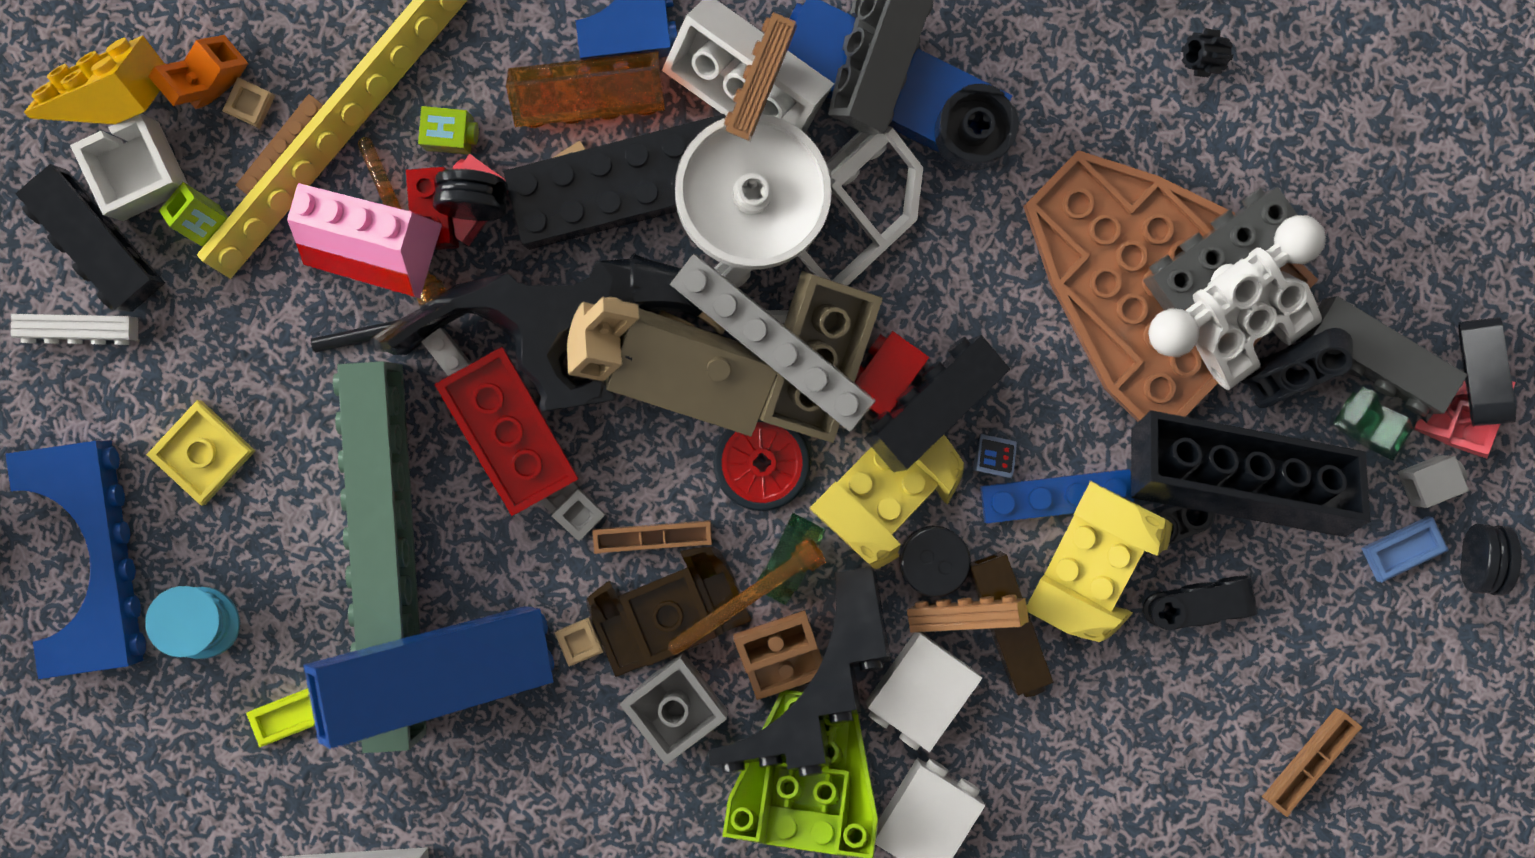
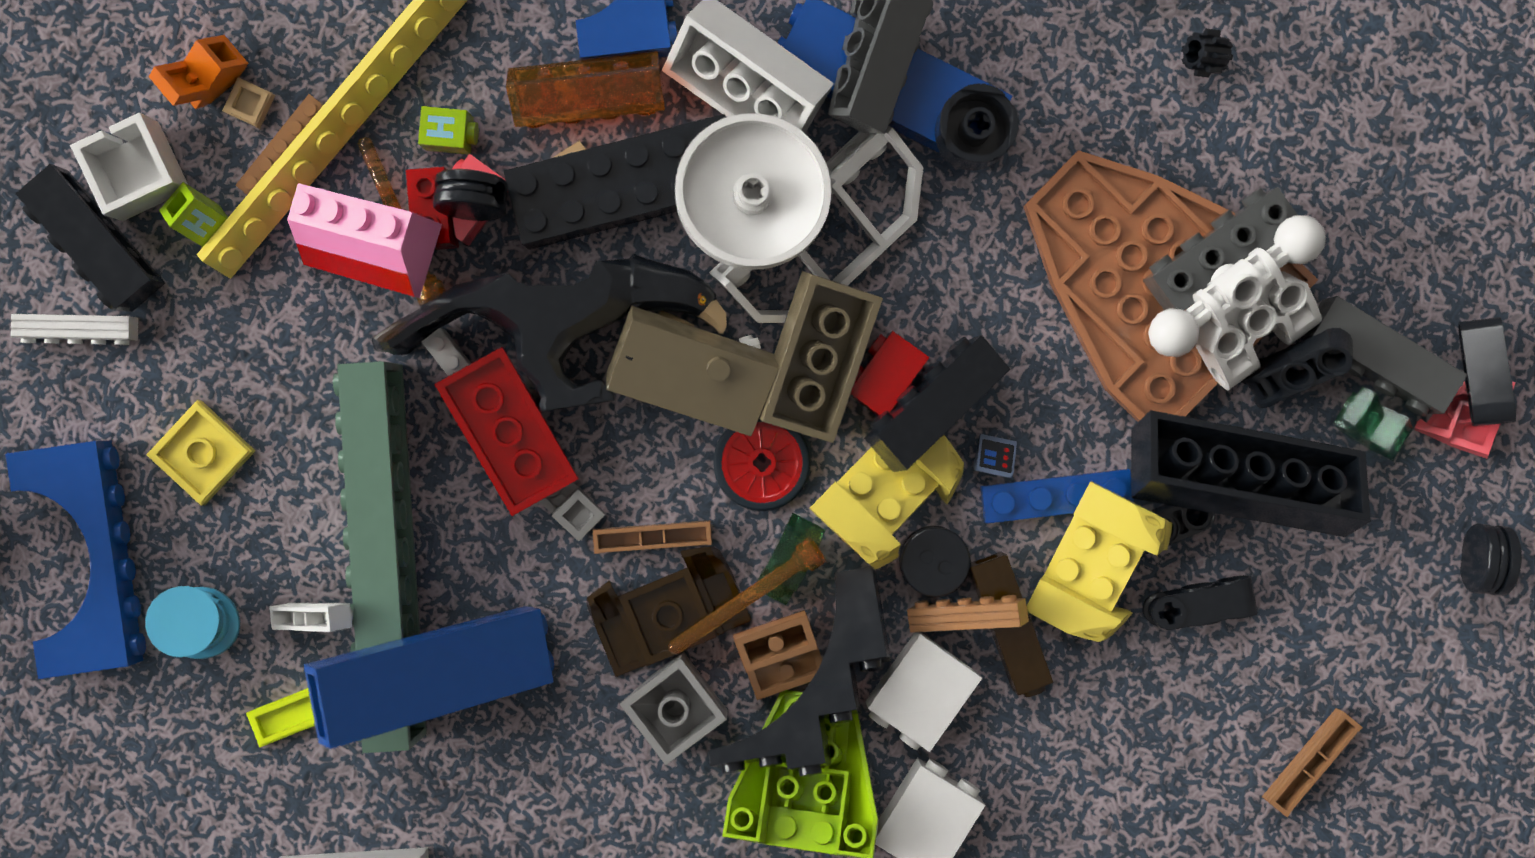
yellow slope [24,35,165,124] -> none
black bar [311,320,398,353] -> none
tan tile [554,617,604,667] -> none
tan brick [567,297,639,381] -> none
light grey plate [670,254,876,431] -> none
medium nougat piece [724,12,798,141] -> none
medium blue tile [1361,516,1449,583] -> none
light grey brick [1398,455,1469,508] -> none
none -> white piece [269,603,353,632]

